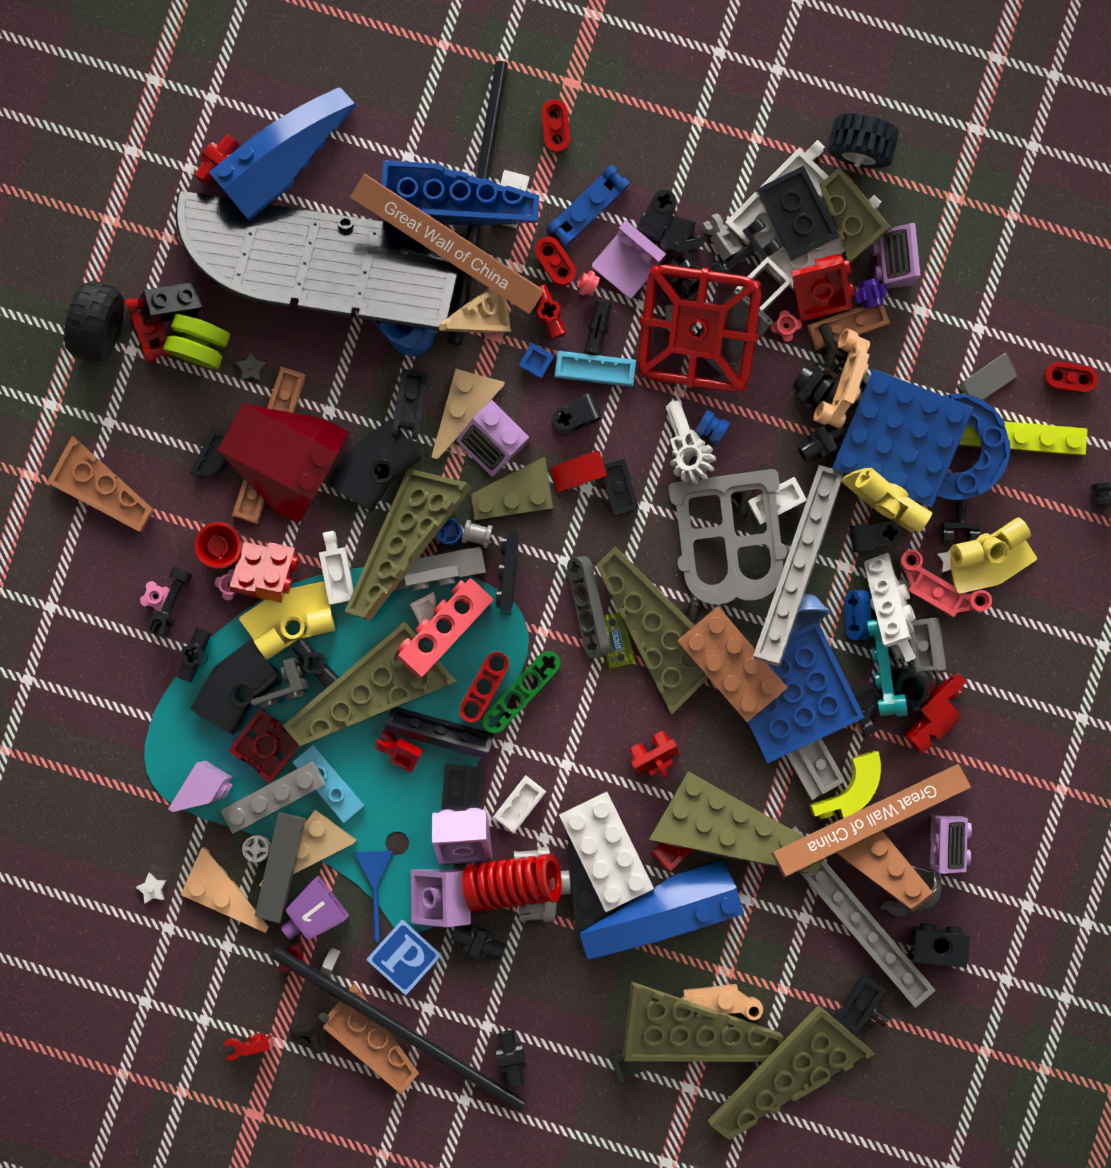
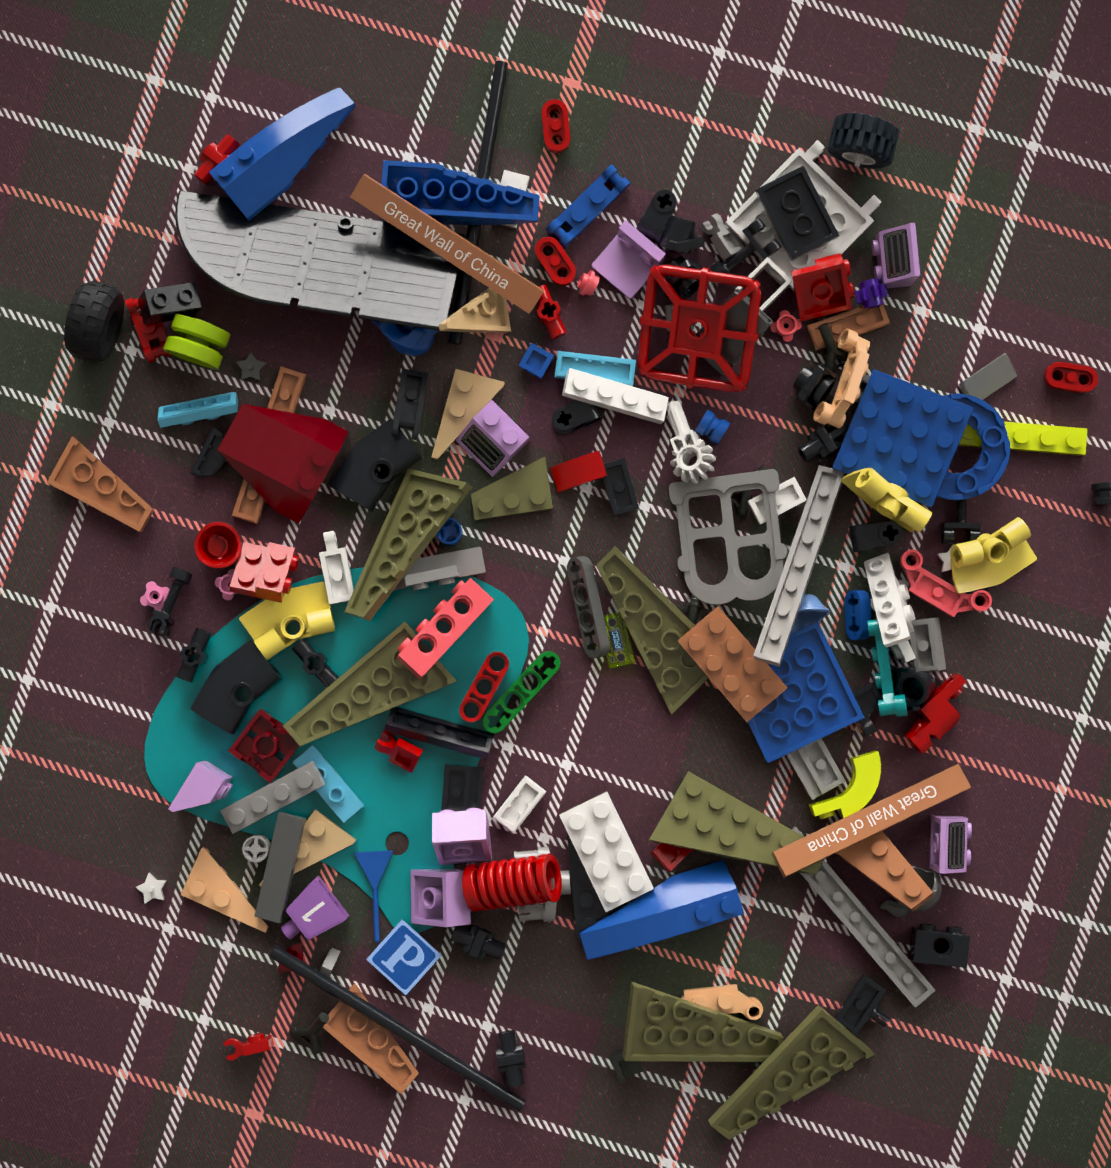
dark grey bracket [250,658,310,709] -> none
white tile [410,592,436,624] -> none
light grey bush [462,520,493,549] -> none
black plate [495,530,519,615] -> none
black pin [584,300,612,356] -> none
red hips [629,731,680,779] -> none
olive wing [820,167,891,263] -> none
none -> medium azure plate [158,392,238,428]
none -> white plate [562,368,669,424]

